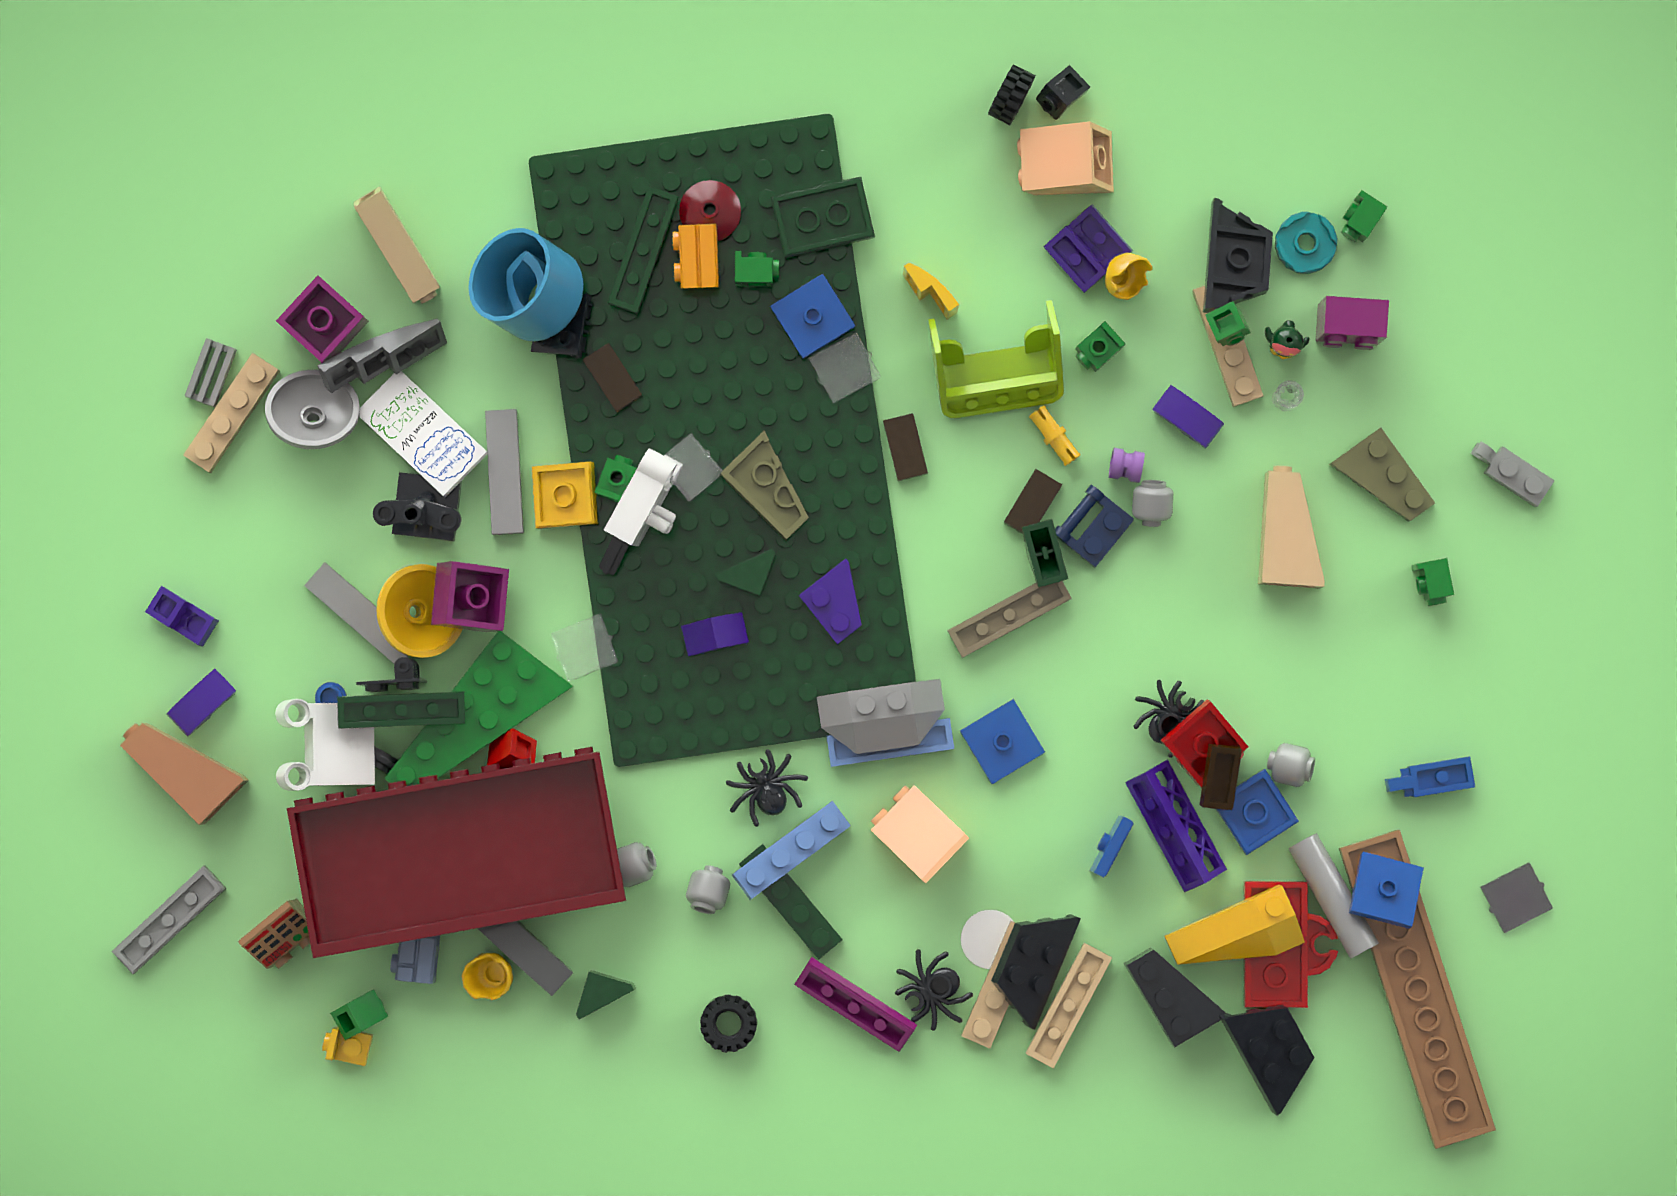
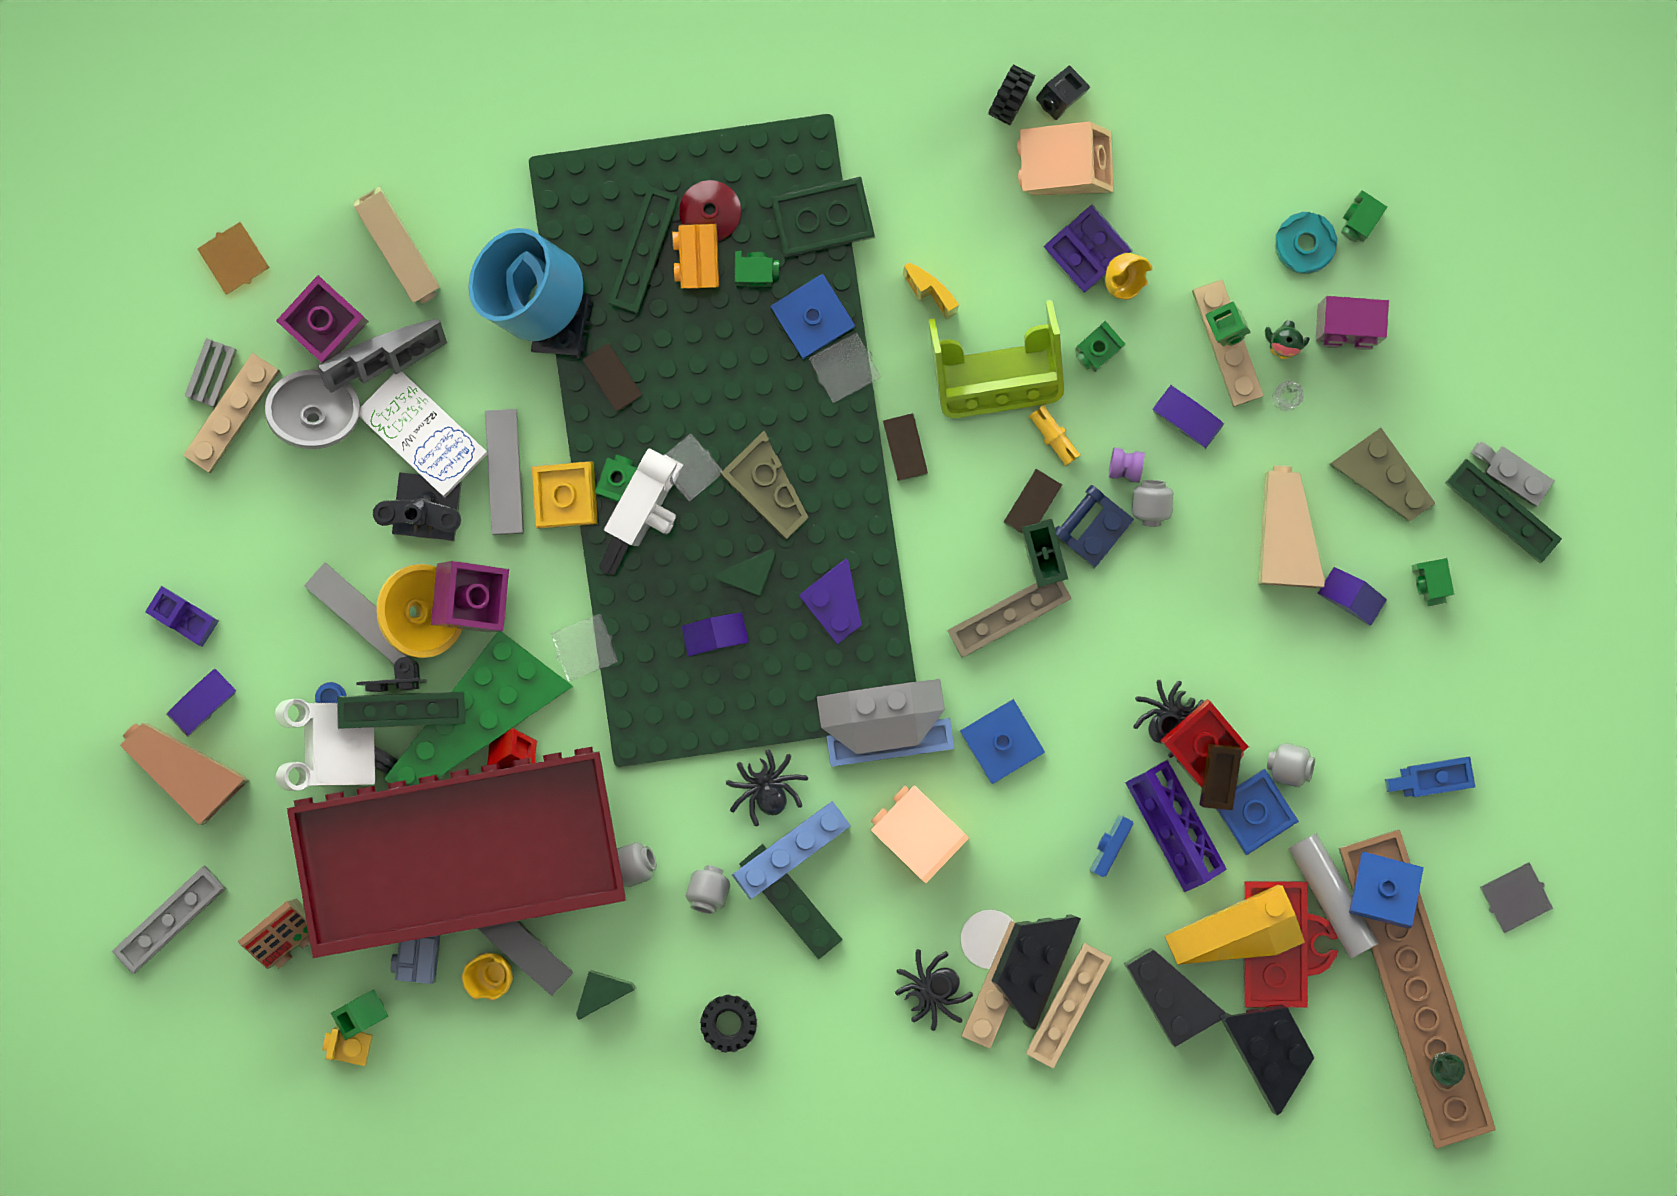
magenta brick [794,957,917,1052] -> none
black wing [1203,198,1273,313] -> none
none -> clear orange piece [197,222,270,295]
none -> dark purple slope [1317,567,1387,626]
none -> clear green wheel [1430,1052,1465,1085]
none -> dark green plate [1445,459,1562,563]

